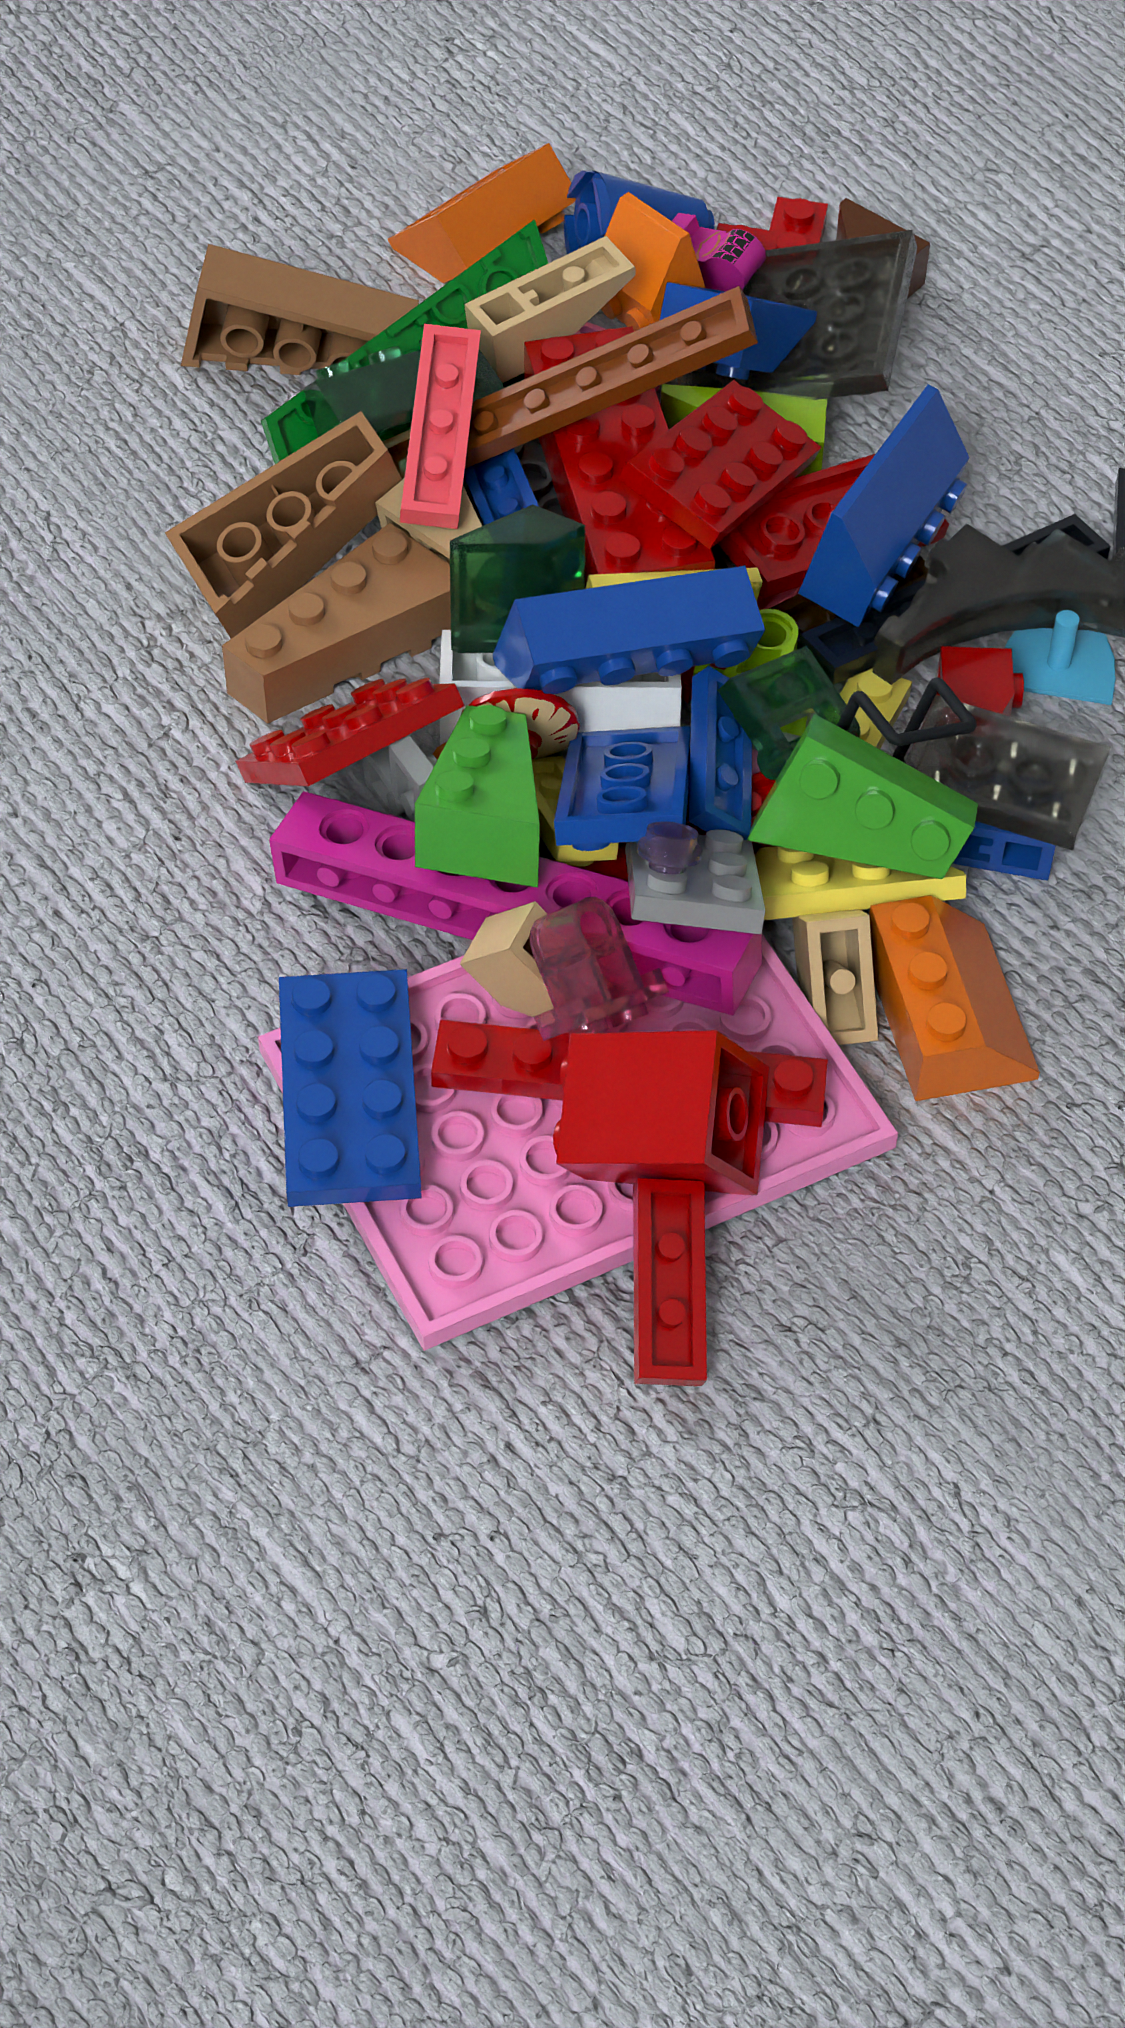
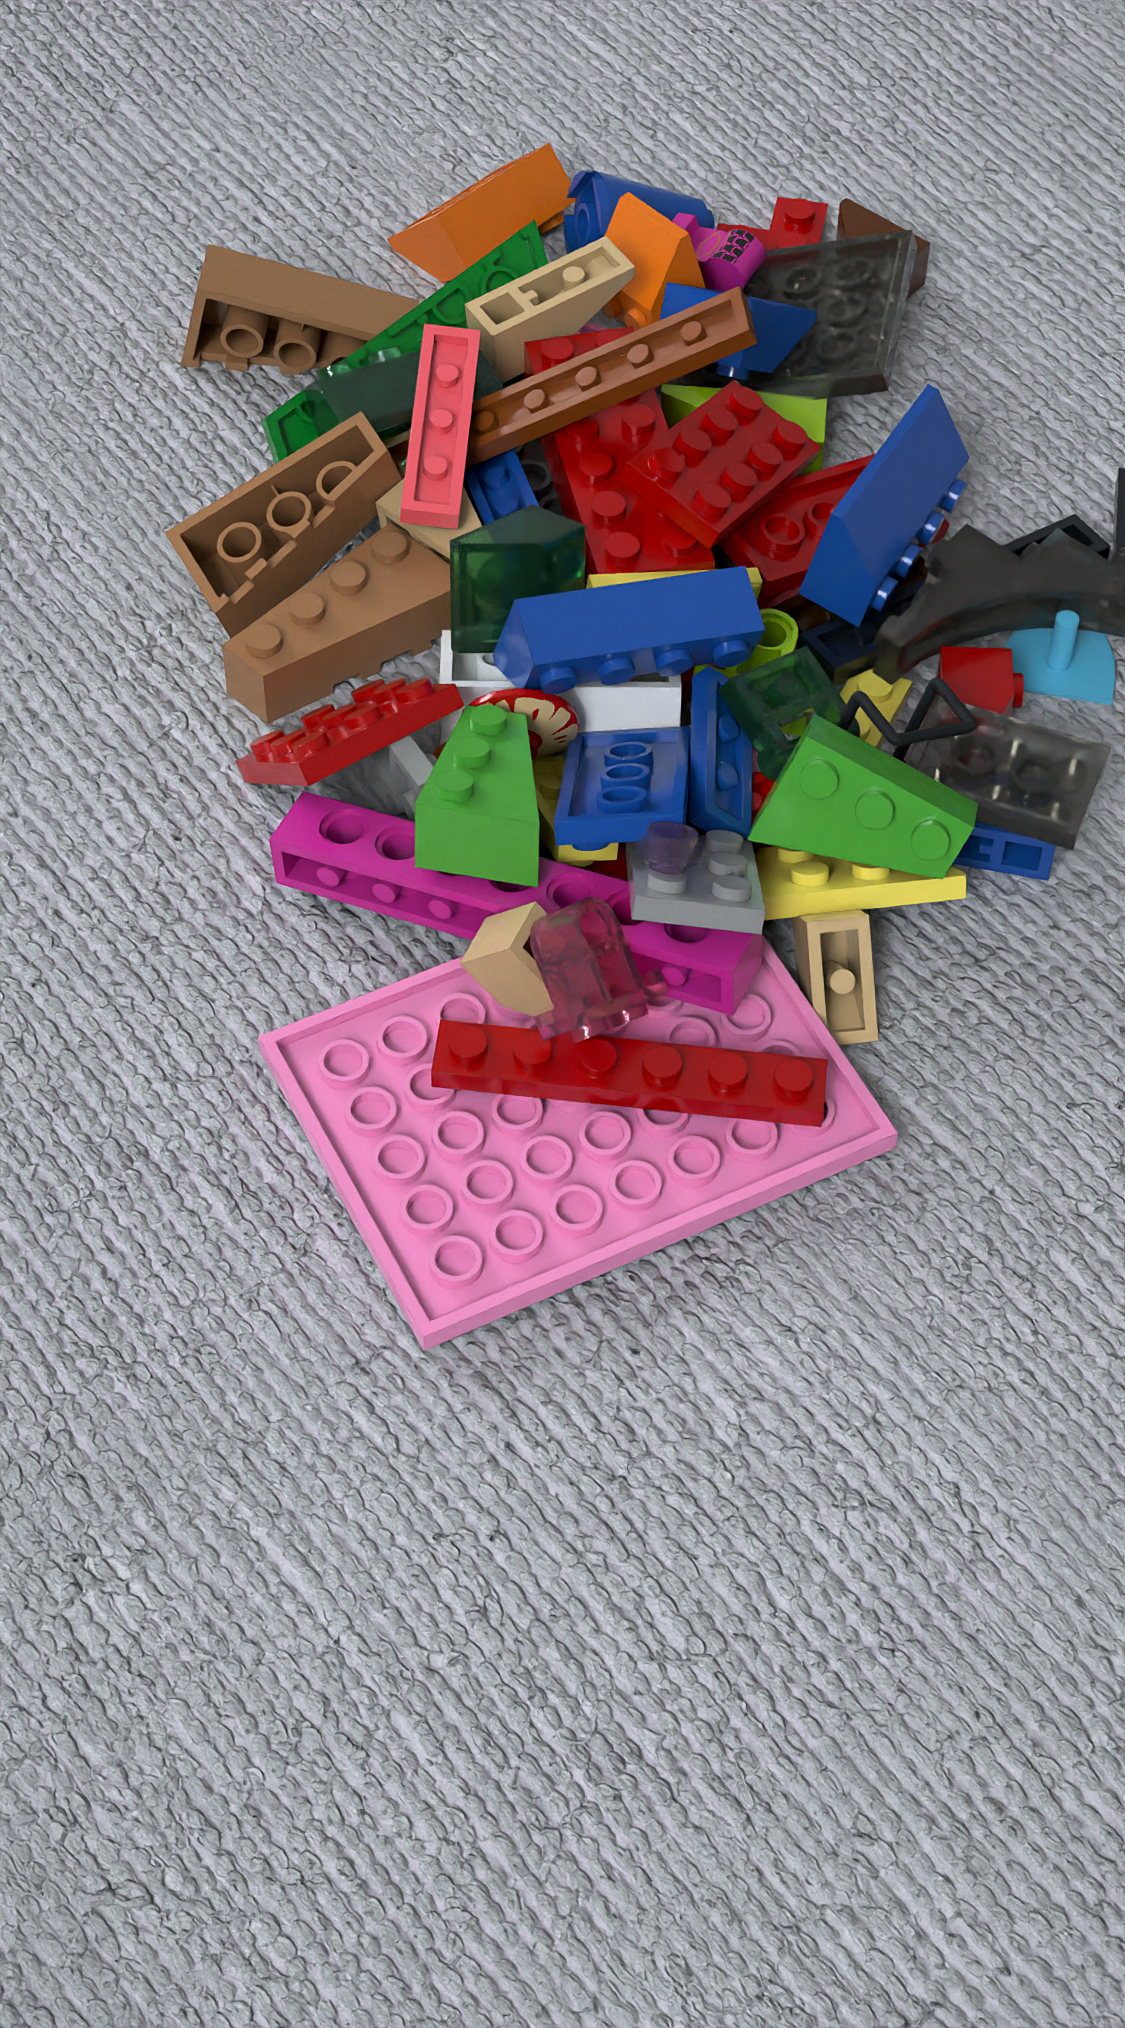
blue plate [279,969,422,1207] -> none
red slope [553,1030,769,1195] -> none
red plate [633,1178,707,1386] -> none
orange slope [869,895,1040,1101] -> none

